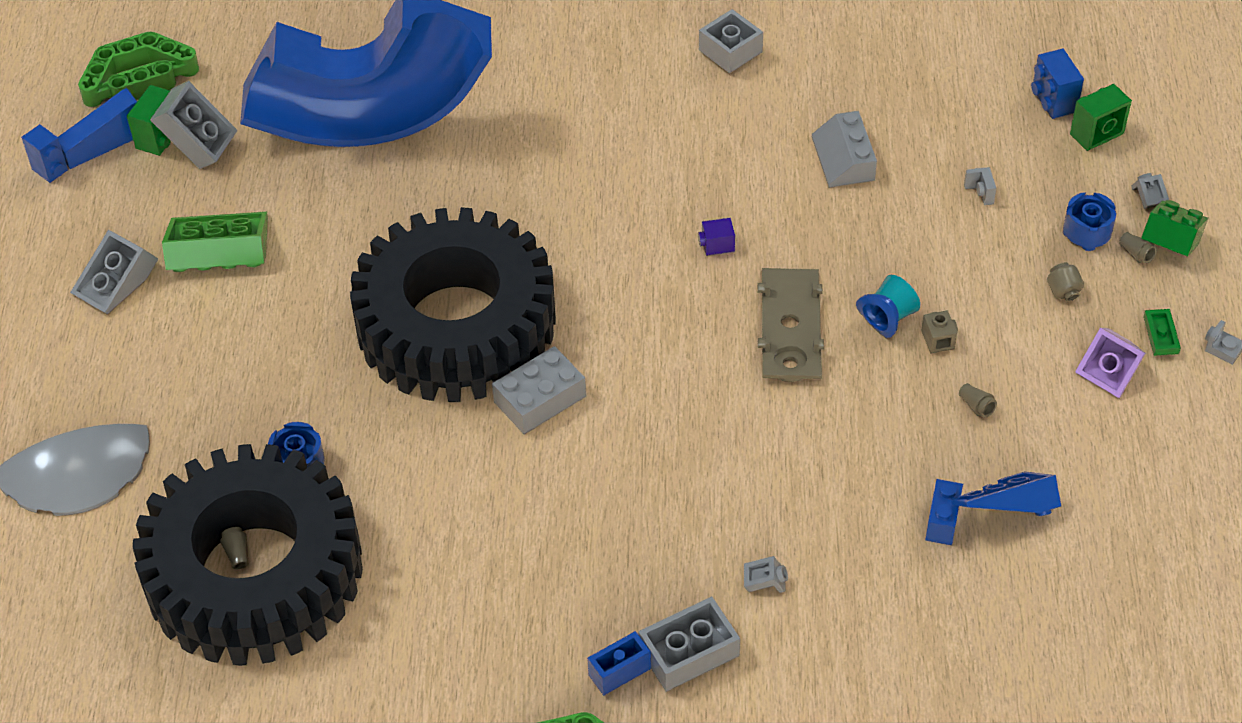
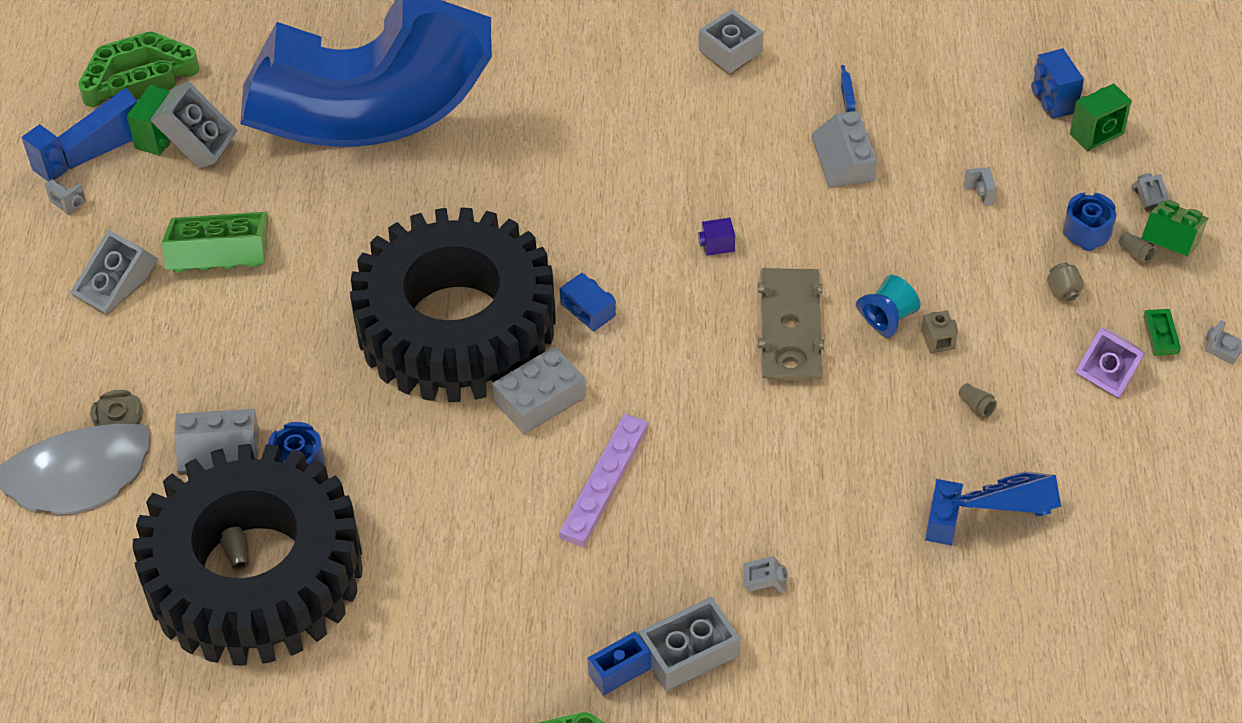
none -> light grey bracket [45,179,86,215]
none -> dark tan tile [90,390,144,426]
none -> light grey slope [175,409,259,474]
none -> lavender plate [559,414,648,547]
none -> blue brick [560,273,616,332]
none -> blue piece [841,65,856,112]

